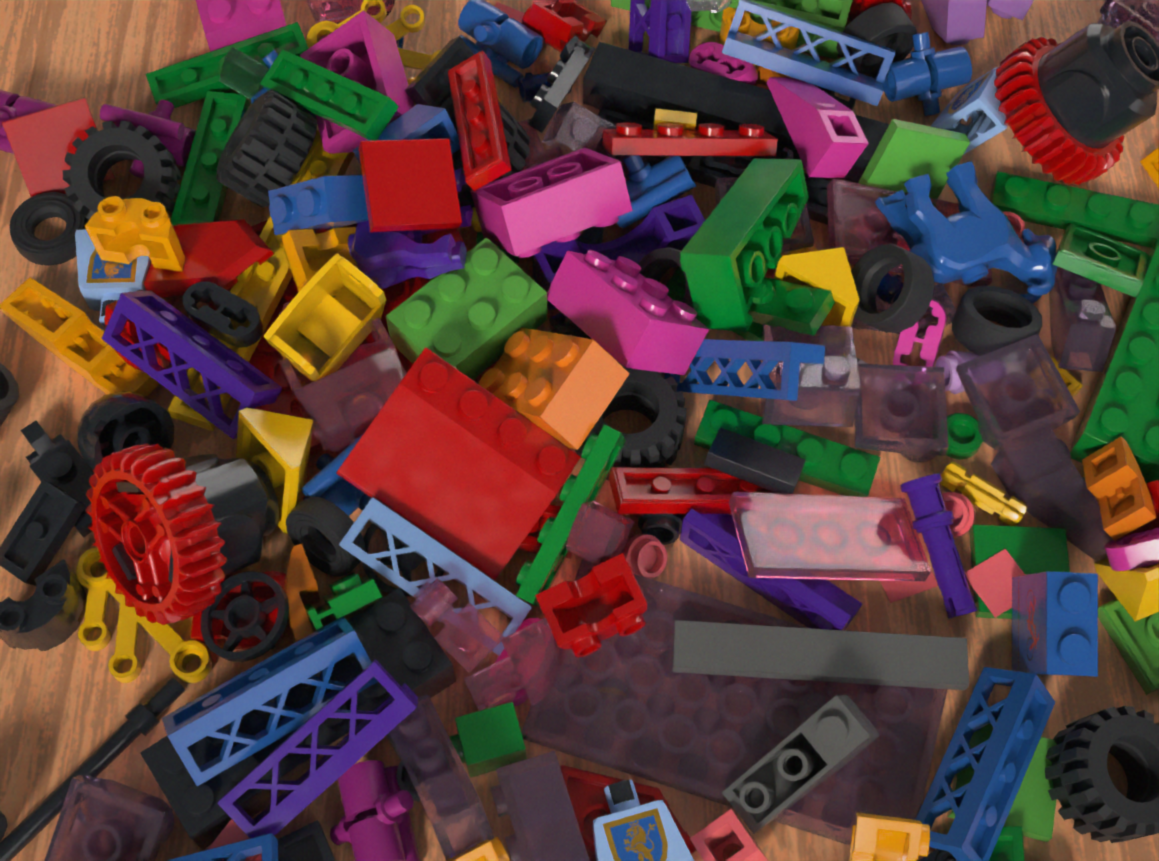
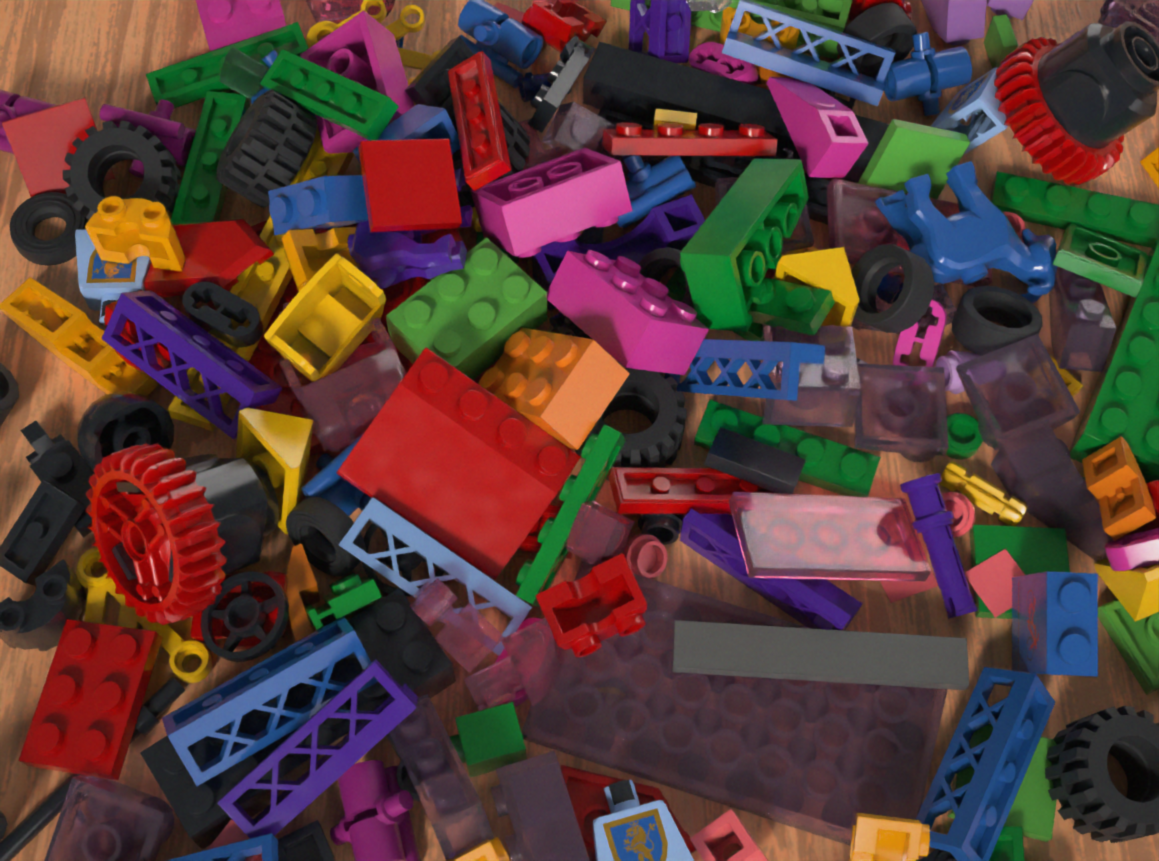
dark grey slope [722,695,881,834] -> none
none -> red plate [18,619,163,780]
none -> bright green tile [983,15,1018,69]

